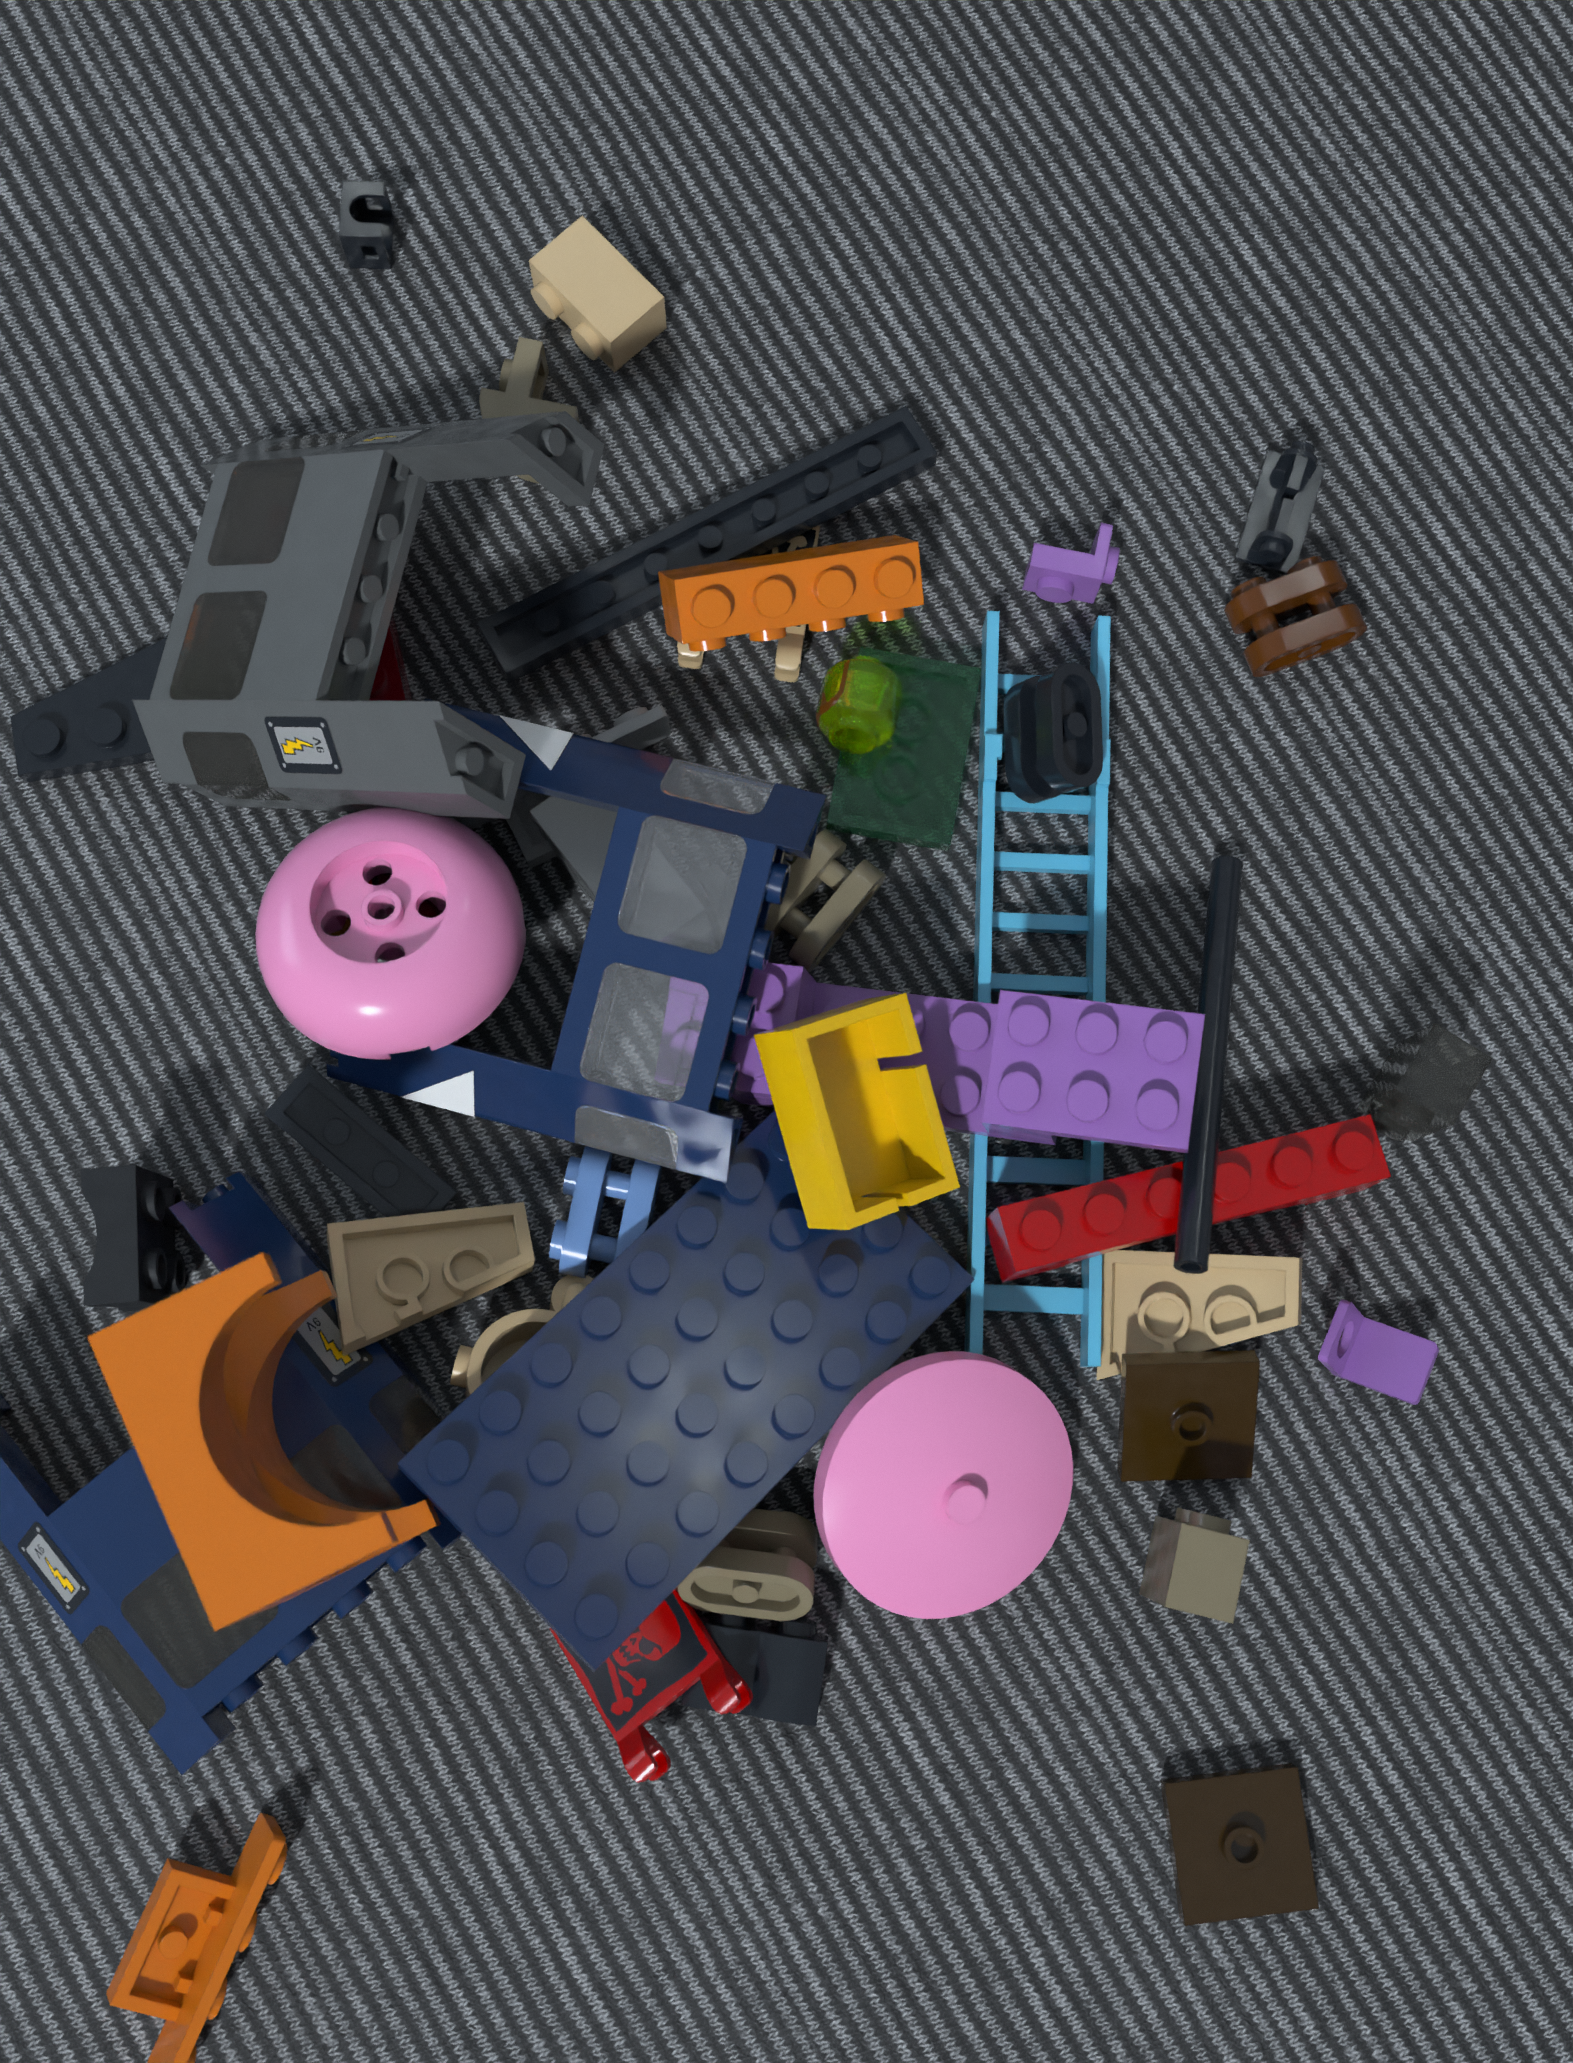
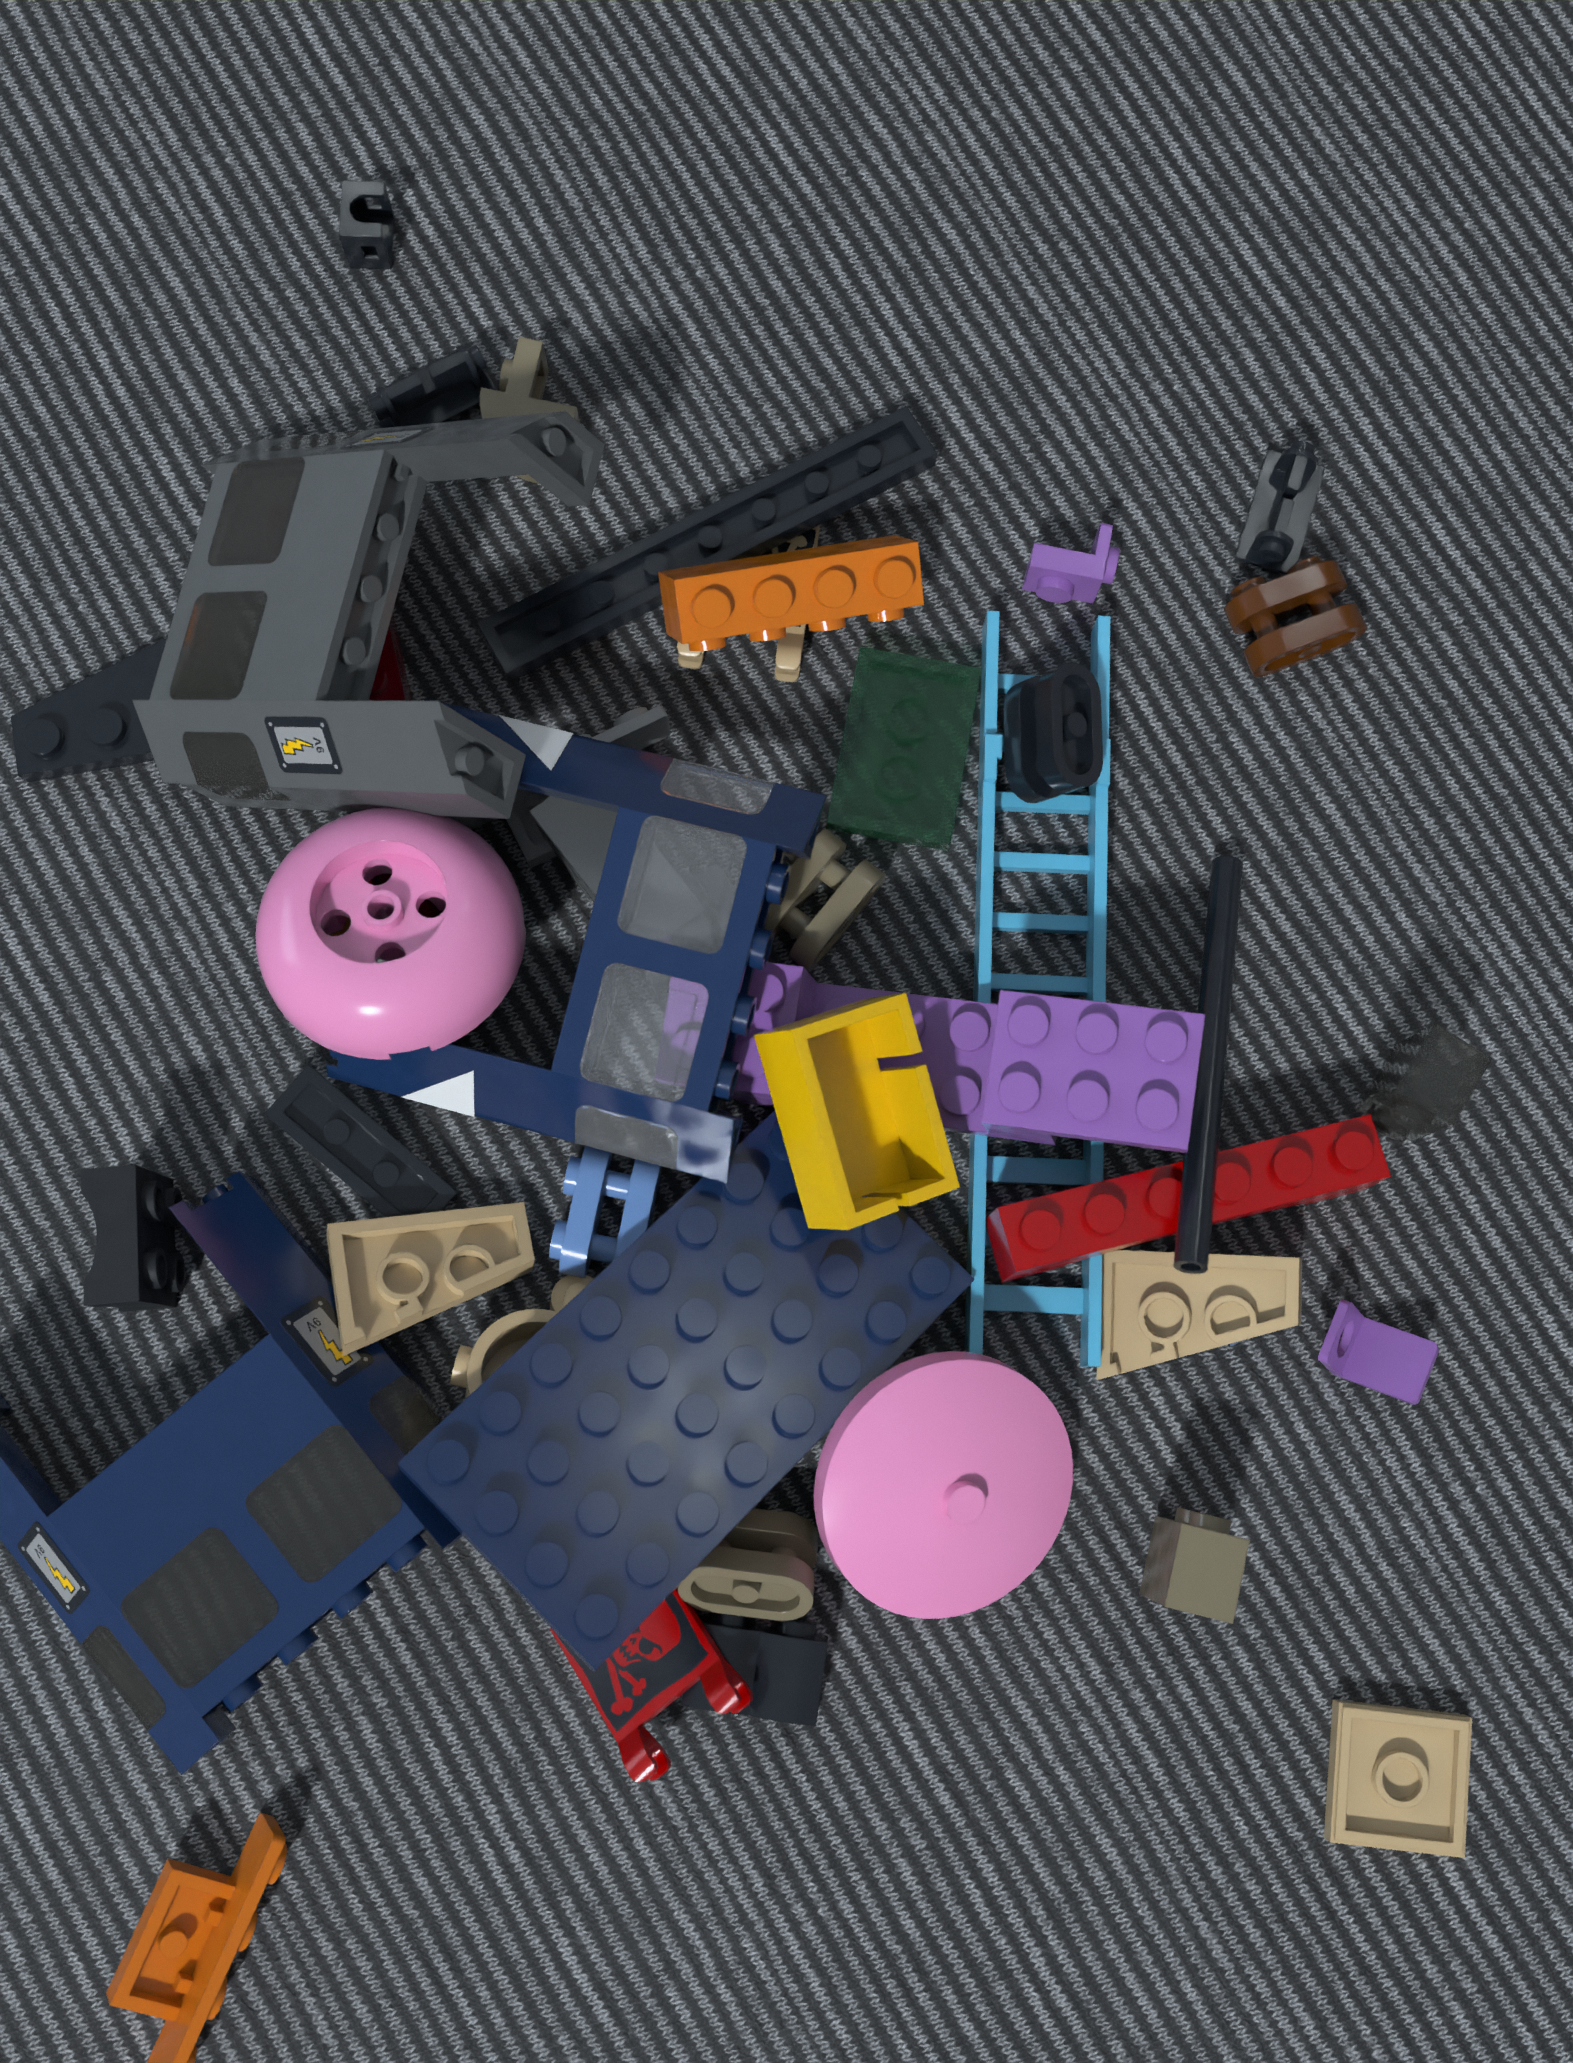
orange piece [87,1252,441,1631] -> none
tan brick [529,216,667,373] -> none
clear neon green head [816,656,903,754] -> none
dark brown plate [1117,1350,1260,1482] -> none
dark brown plate [1160,1763,1319,1926] -> none
none -> black hinge [364,344,497,428]
none -> tan tile [1324,1699,1472,1858]

